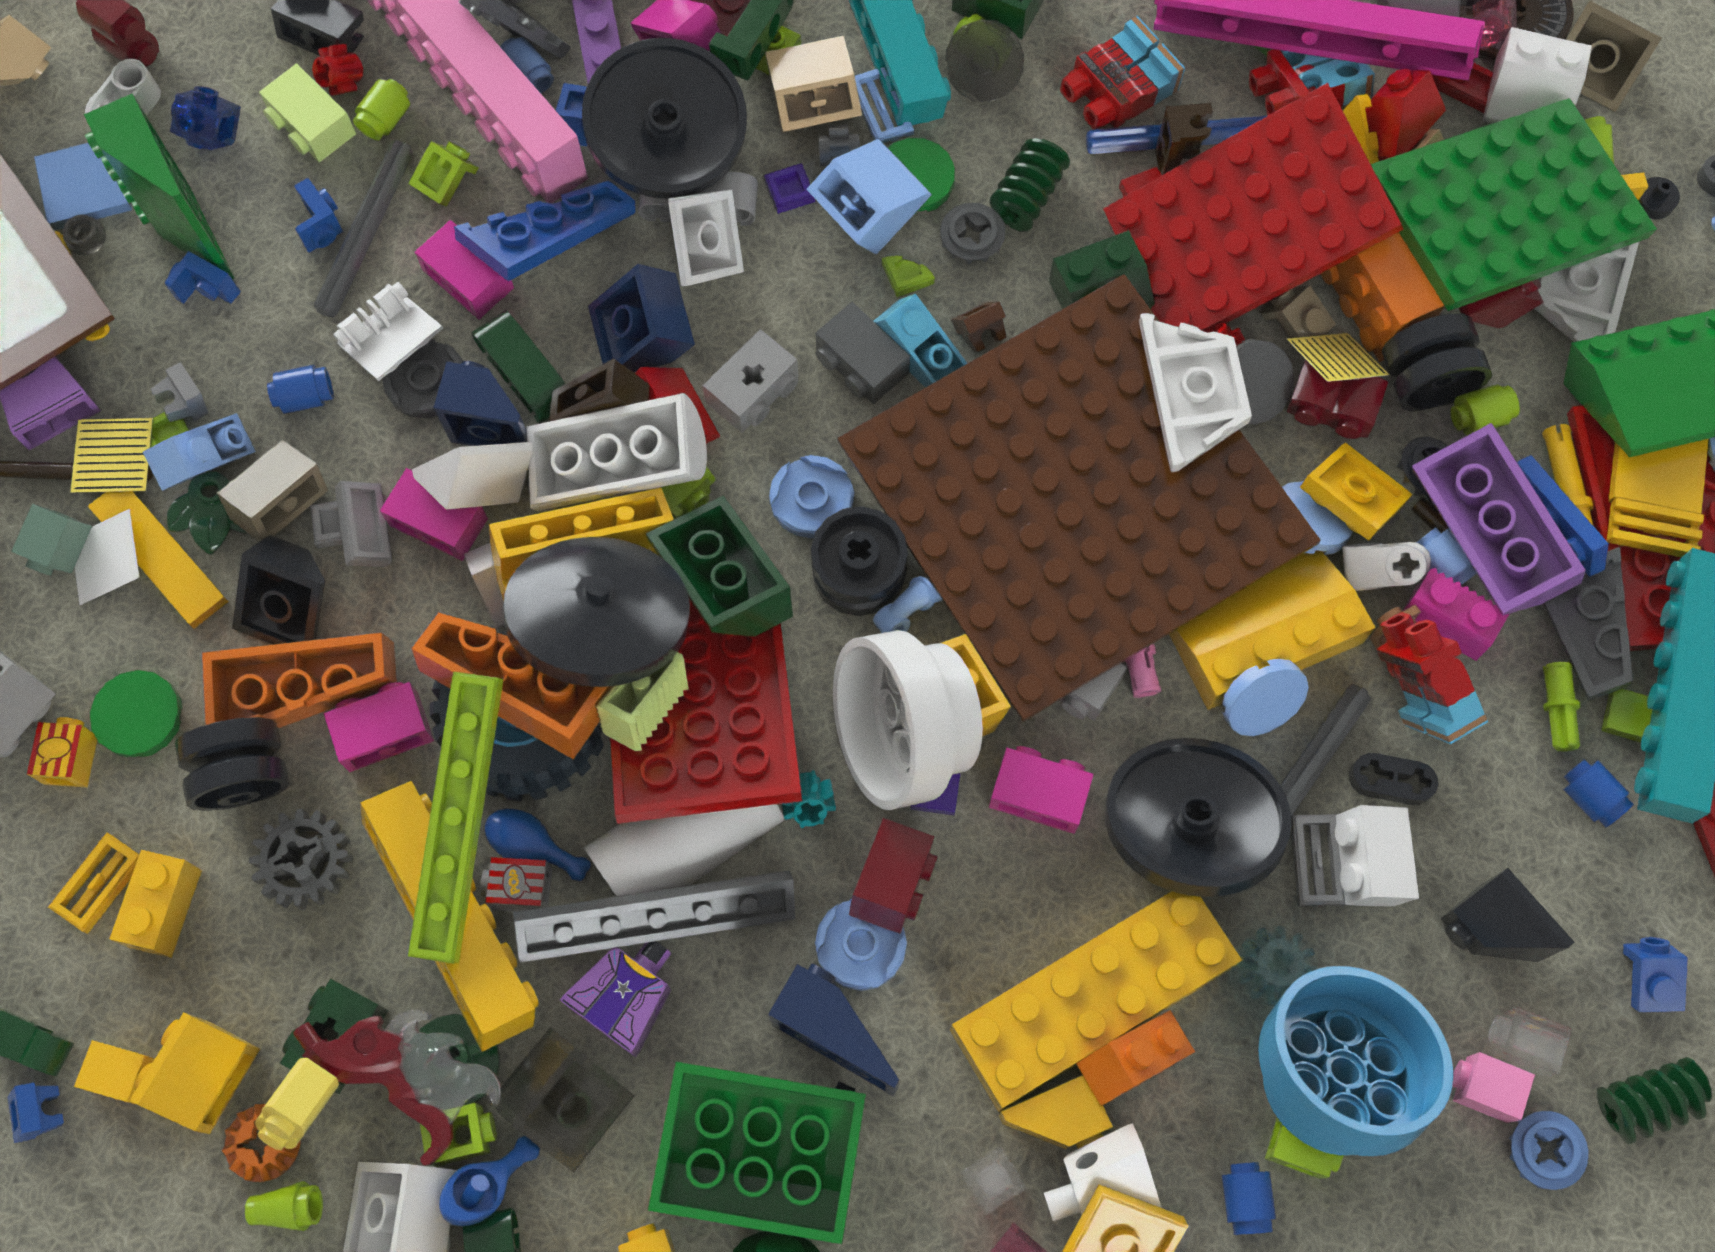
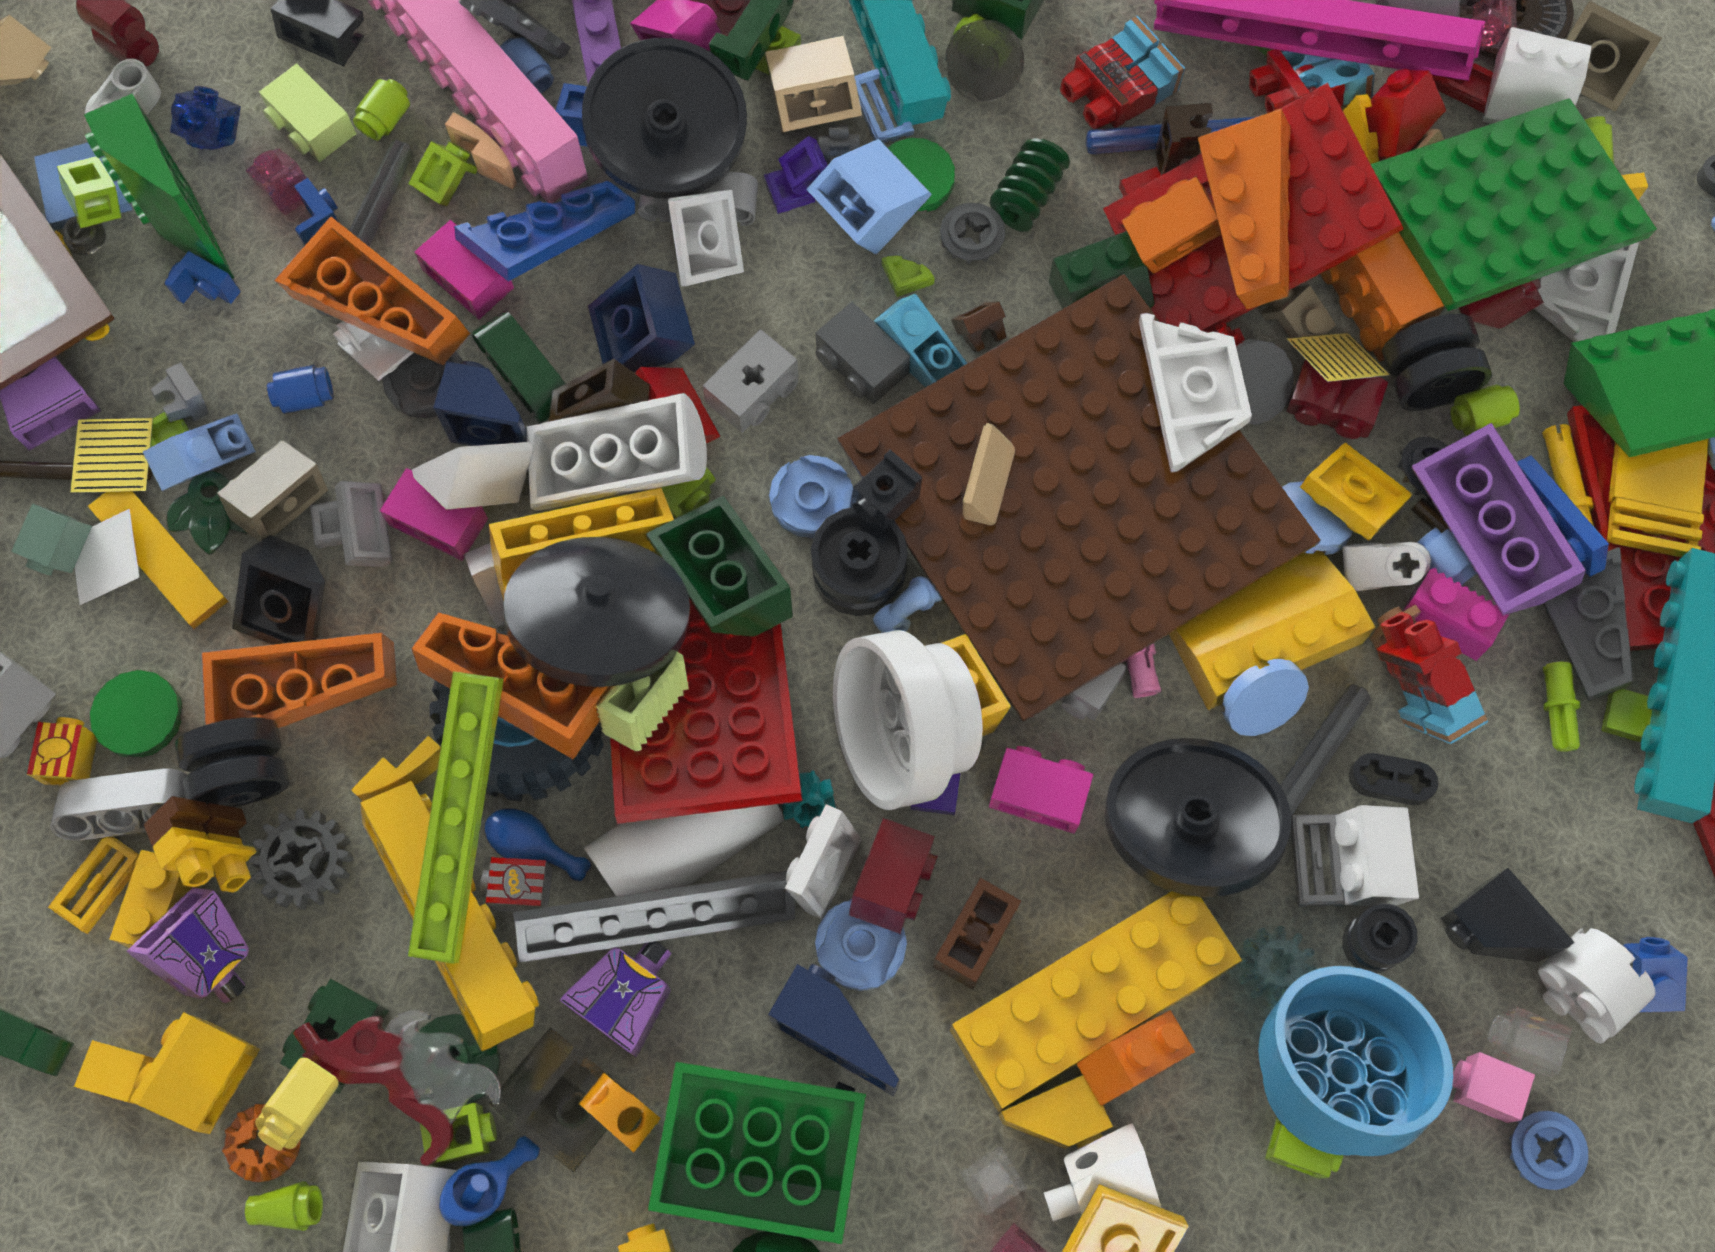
blue tile [7,1083,64,1143] -> none
red gear [312,44,363,96] -> none
dark pink brick [324,682,434,772] -> none
blue brick [1221,1162,1276,1235] -> none
blue brick [1563,759,1634,828] -> none
dark green piece [1597,1057,1712,1144] -> none
black tile [1638,177,1680,219] -> none
none -> light grey beam [50,769,187,841]
none -> lime brick [57,157,121,228]
none -> medium lavender torso [127,887,249,1003]
none -> yellow hips [144,796,257,893]
none -> clear pink bracket [245,148,307,215]
none -> orange wedge [274,217,471,365]
none -> yellow slope [351,736,441,801]
none -> light nougat slope [445,112,517,189]
none -> light orange leg [579,1073,661,1153]
none -> dark purple tile [778,136,828,195]
none -> white plate [785,805,862,920]
none -> black brick [852,449,922,531]
none -> reddish brown brick [933,878,1021,990]
none -> tan slope [962,423,1015,525]
none -> orange brick [1121,177,1221,274]
none -> orange wedge [1198,109,1290,309]
none -> black wheel [1342,903,1418,974]
none -> white brick [1538,928,1655,1044]

